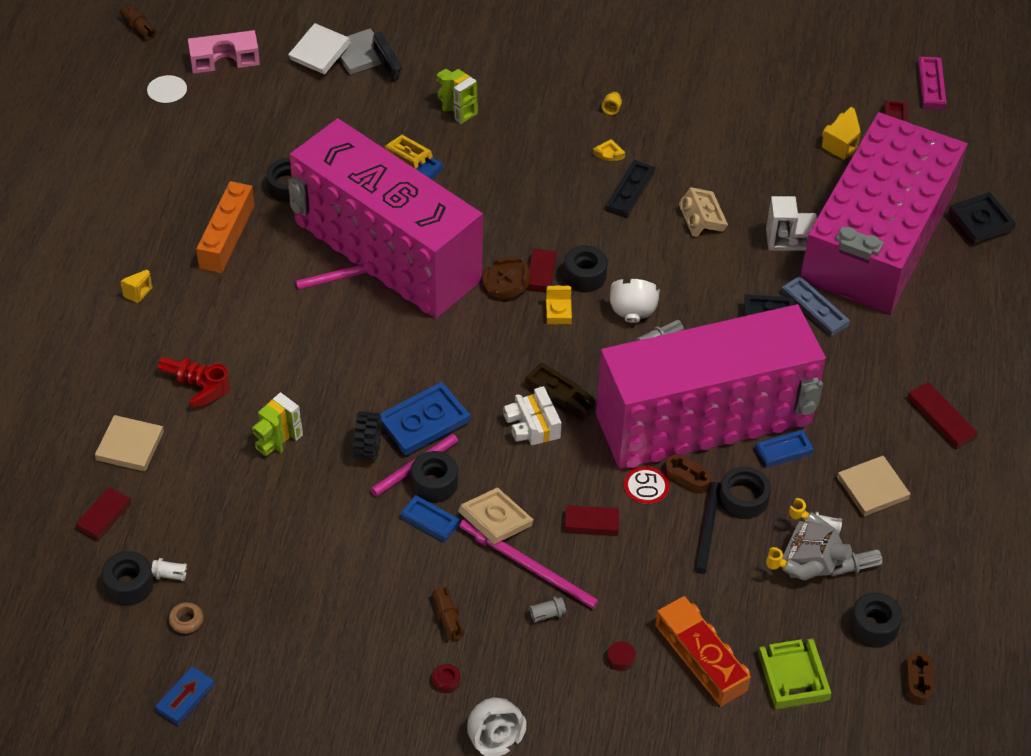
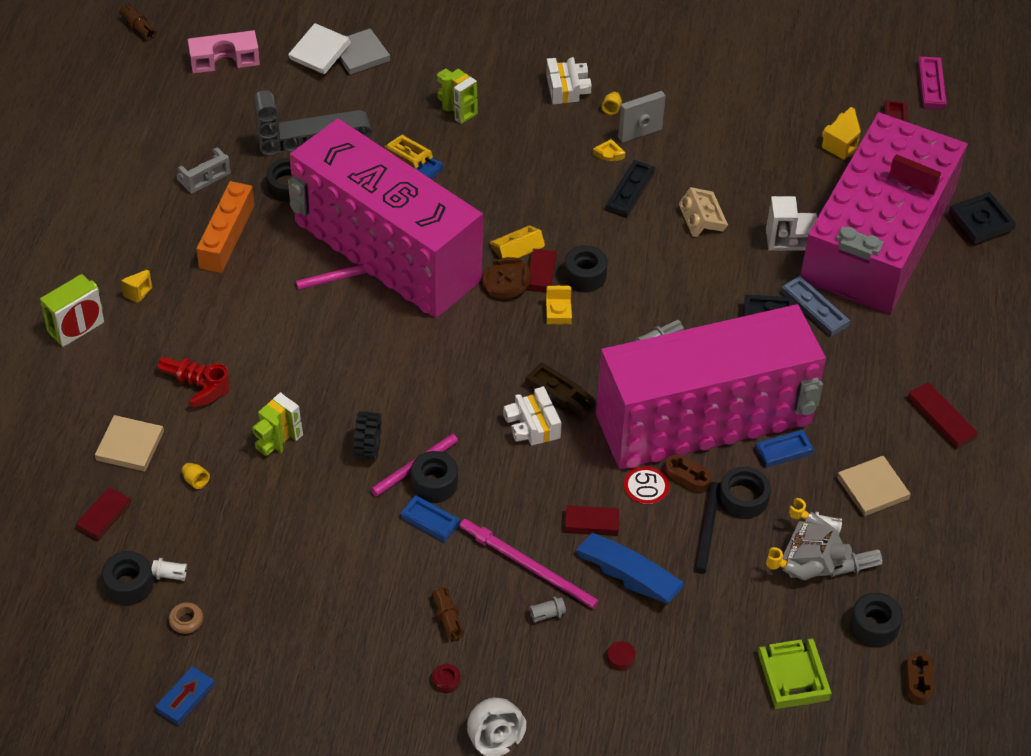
white sticker [147,75,187,103] -> none
black tile [371,31,402,81] -> none
blue plate [381,382,471,456] -> none
tan tile [458,488,534,544] -> none
white cylinder [610,279,660,323] -> none
orange brick [655,596,751,707] -> none
none -> piece [40,274,104,347]
none -> light grey hinge [177,147,231,194]
none -> yellow hose [182,463,210,489]
none -> dark grey beam [253,91,372,156]
none -> yellow slope [489,225,545,259]
none -> white hips [546,57,592,104]
none -> blue slope [576,533,684,604]
none -> light grey plate [618,91,666,143]
none -> dark red tile [889,154,941,195]

